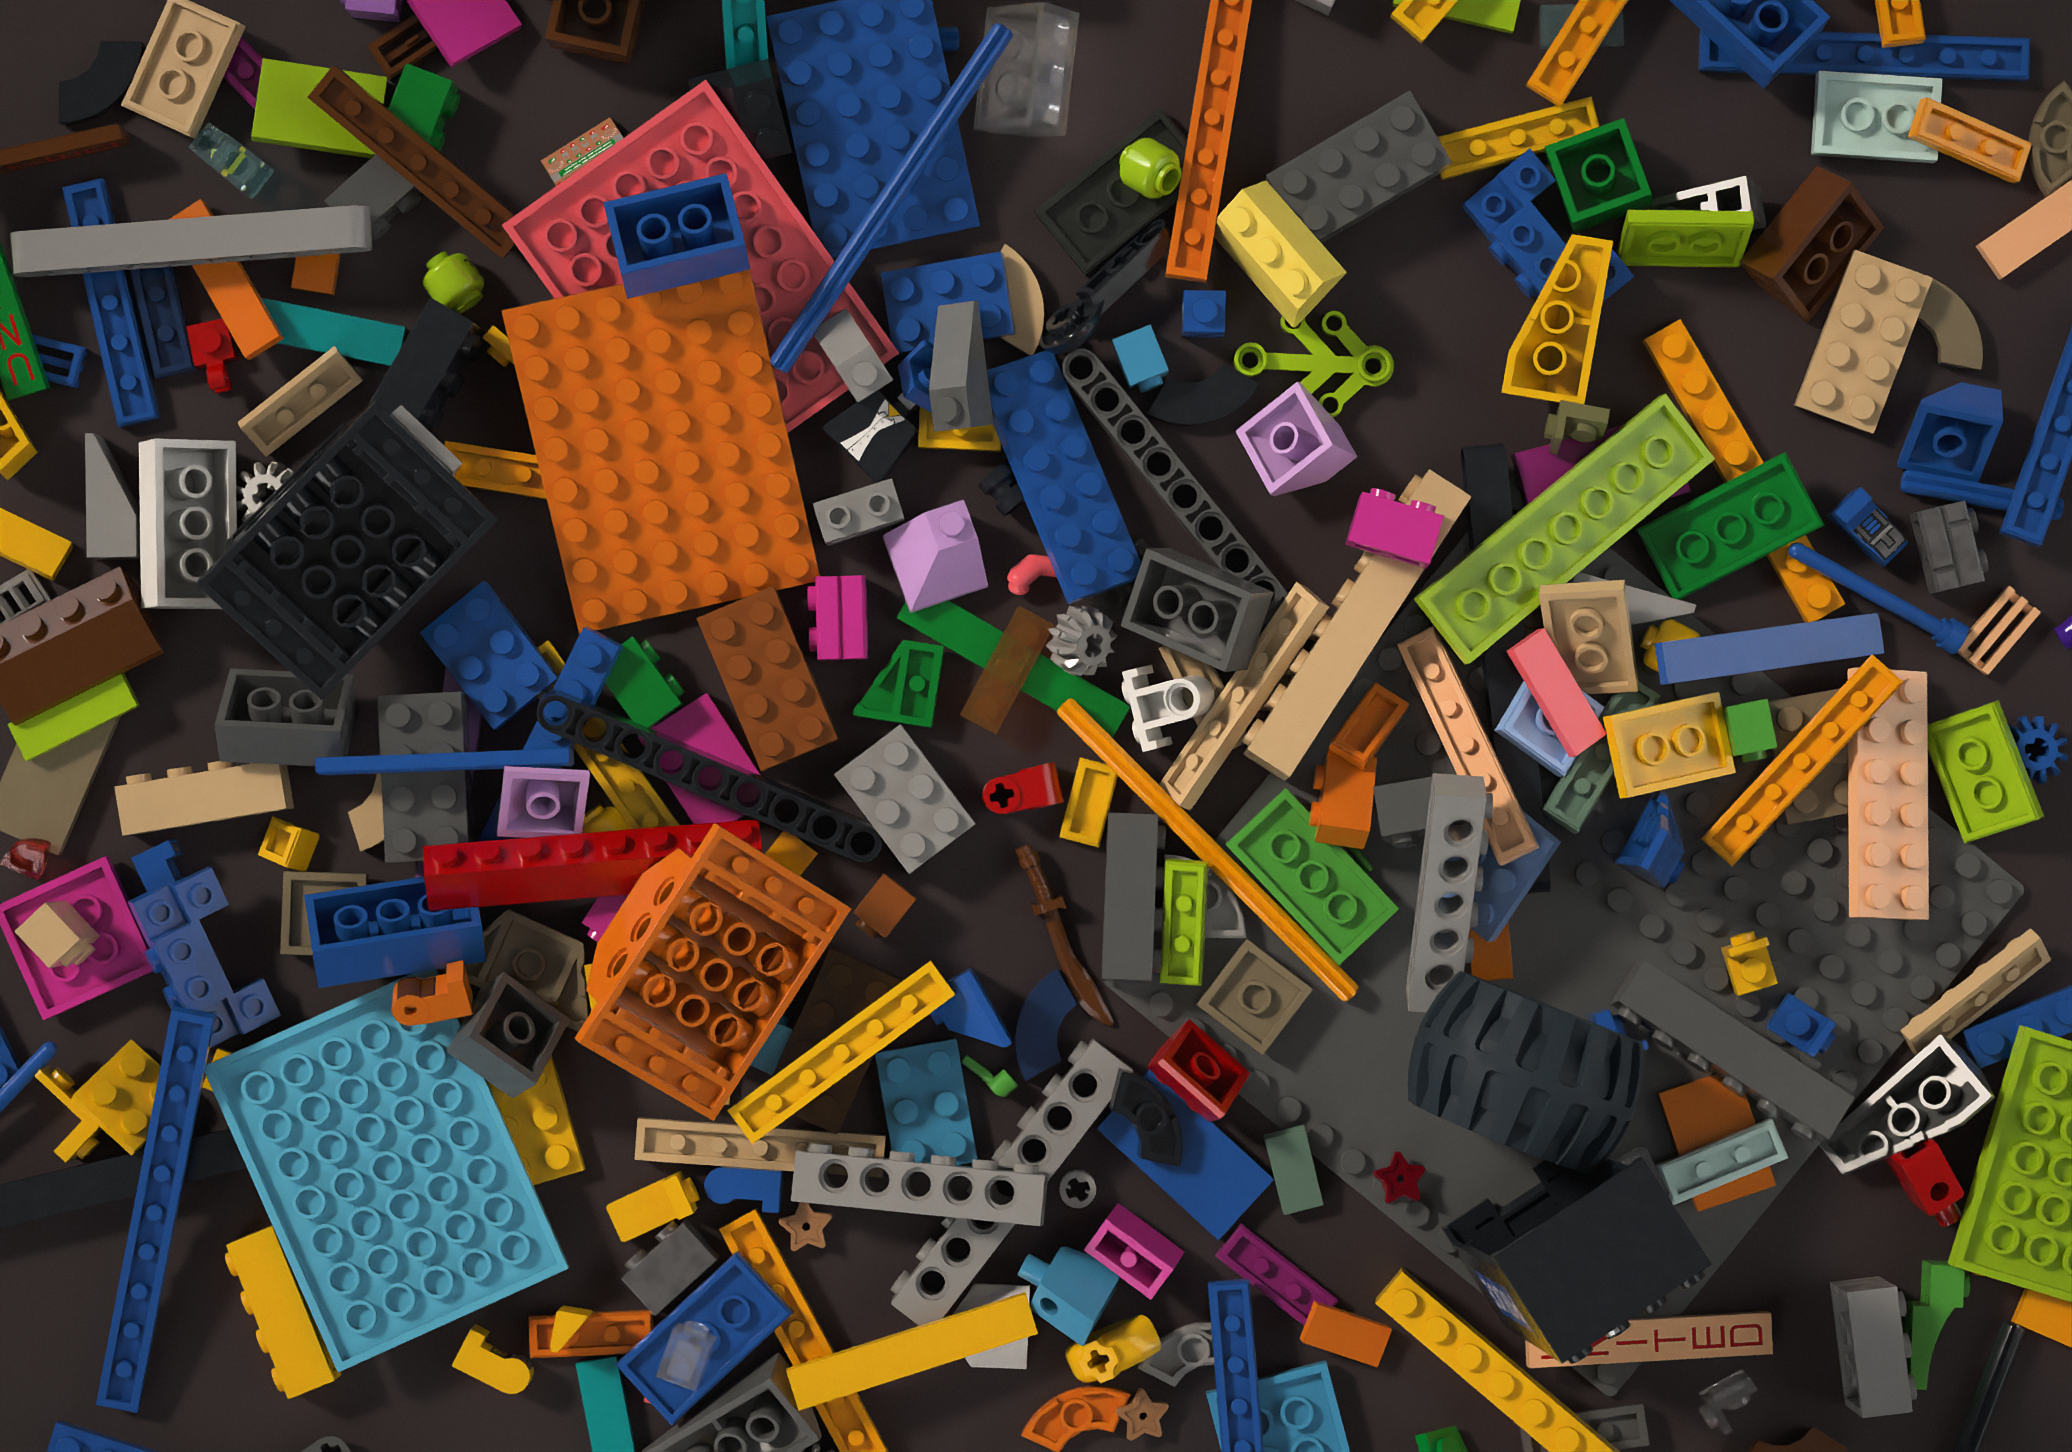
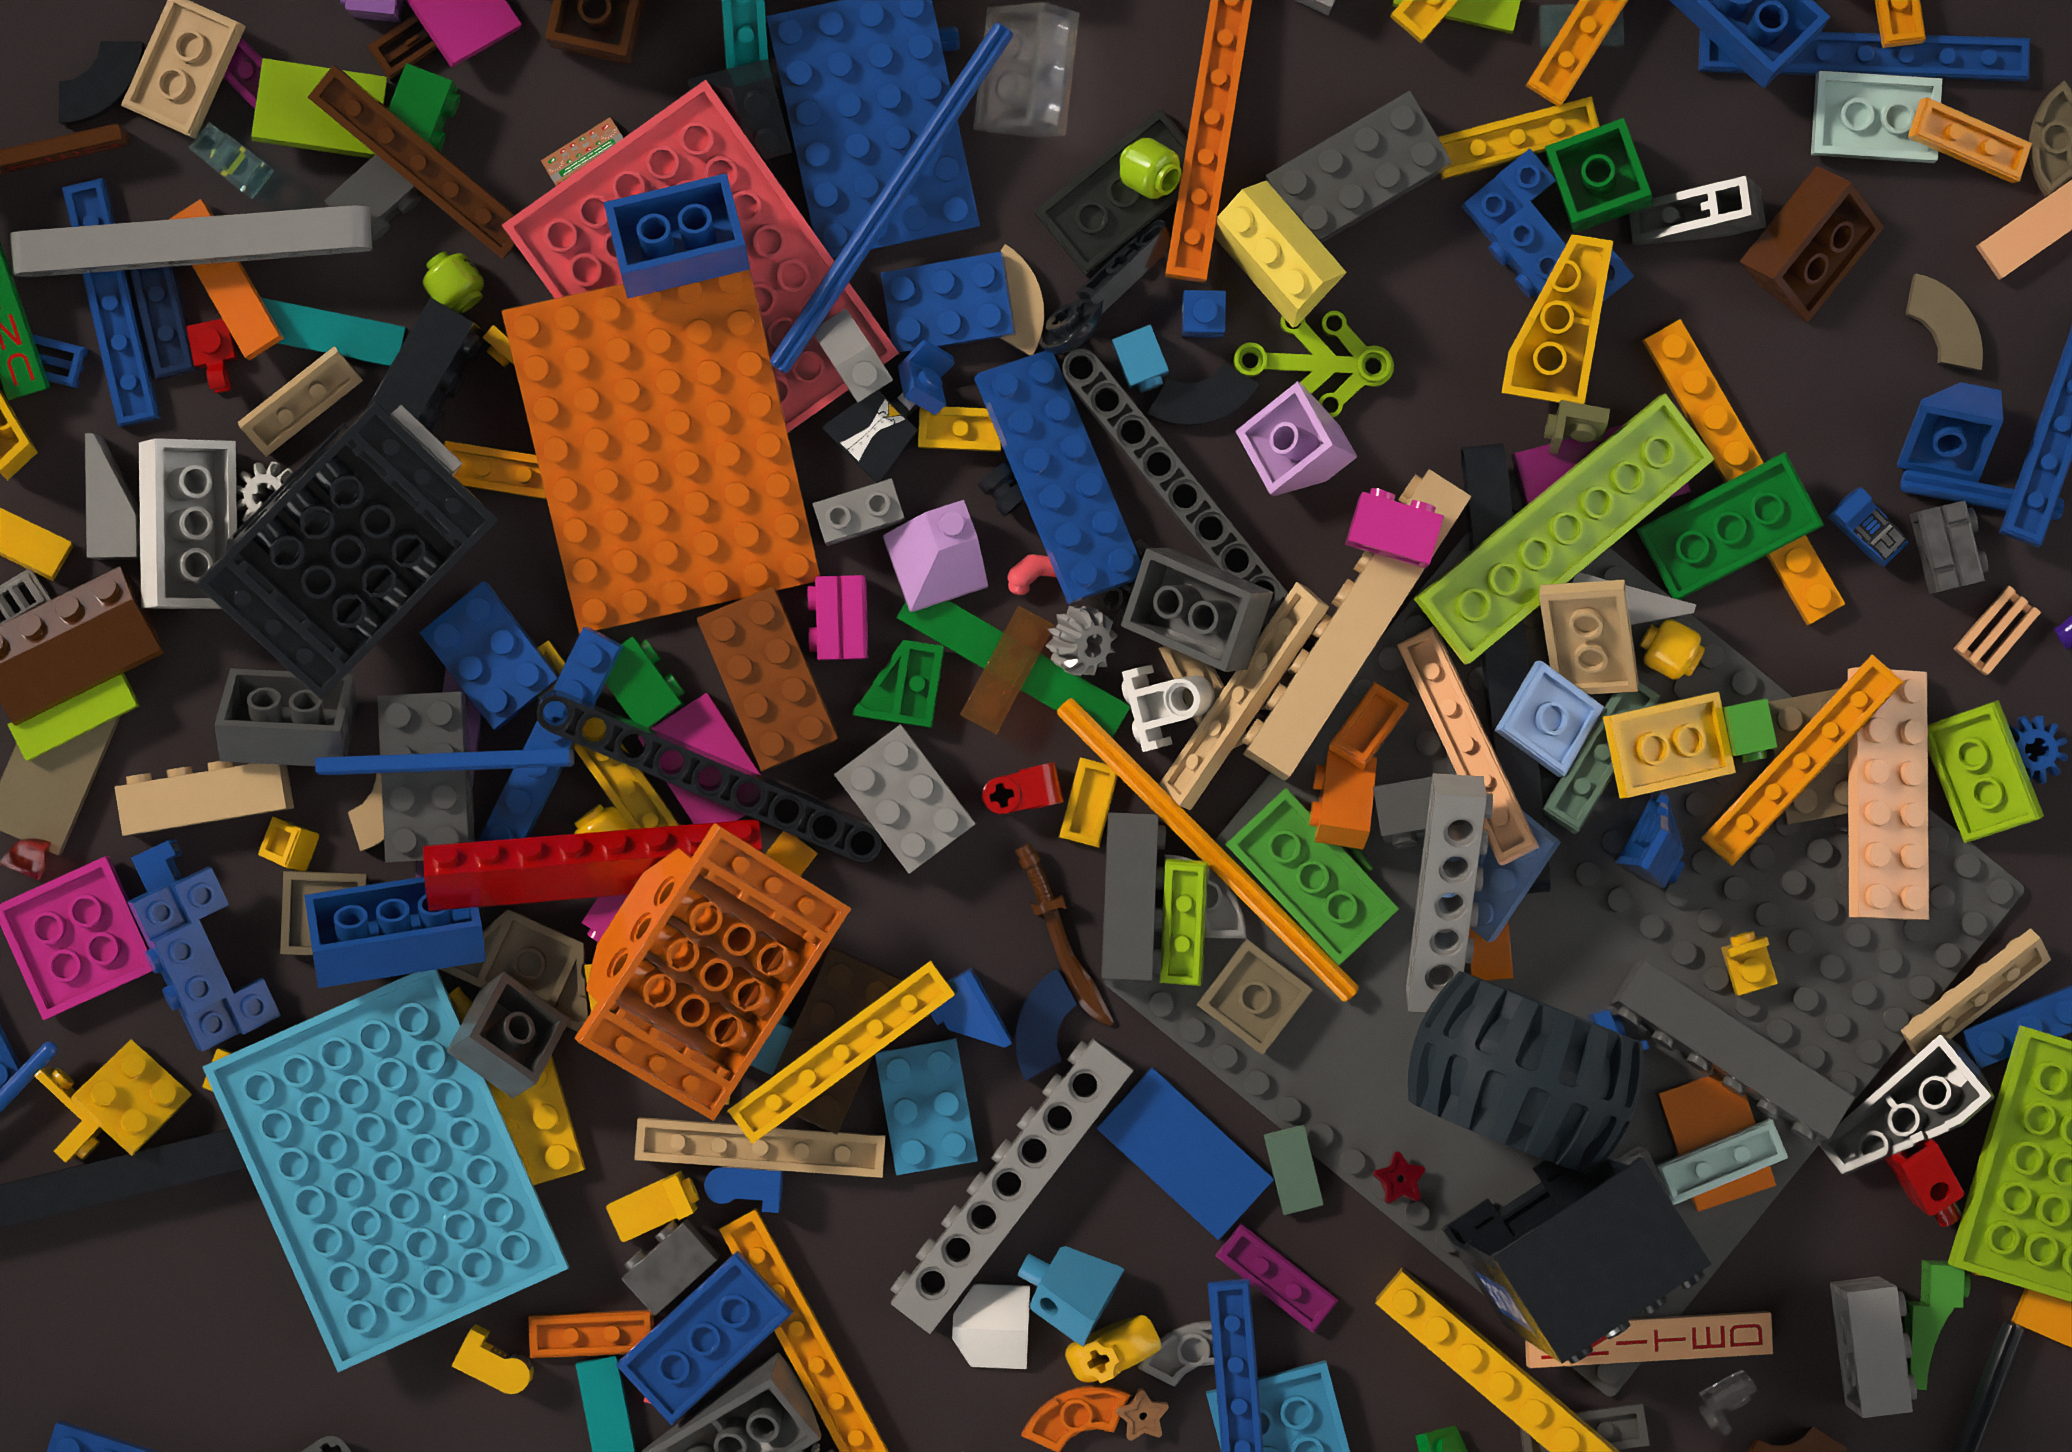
tan brick [14,900,100,968] -> none
blue plate [96,1006,216,1413] -> none
yellow brick [225,1225,342,1399] -> none
orange tile [291,254,341,296] -> none
orange leg [392,960,473,1026] -> none
lavender slope [497,766,590,838] -> none
yellow slope [550,1305,593,1353] -> none
clear brick [656,1321,717,1391] -> none
medium nougat plate [779,1202,832,1251] -> none
yellow tile [786,1292,1038,1411] -> none
light grey brick [791,1143,1048,1226] -> none
dark orange brick [853,873,917,939] -> none
dark grey slope [929,300,994,432] -> none
bright green hand [962,1055,1018,1097] -> none
light grey bush [1059,1169,1096,1208] -> none
dark pink brick [1084,1203,1185,1300] -> none
black tile [1109,1068,1183,1167] -> none
red slope [1147,1019,1251,1122] -> none
orange tile [1299,1300,1392,1367] -> none
coral tile [1507,628,1607,757] -> none
lime tile [1616,210,1754,267] -> none
blue tile [1655,613,1884,685] -> none
blue bracket [1765,993,1836,1057] -> none
blue piece [1788,542,1969,655] -> none
tan plate [1794,250,1933,434] -> none

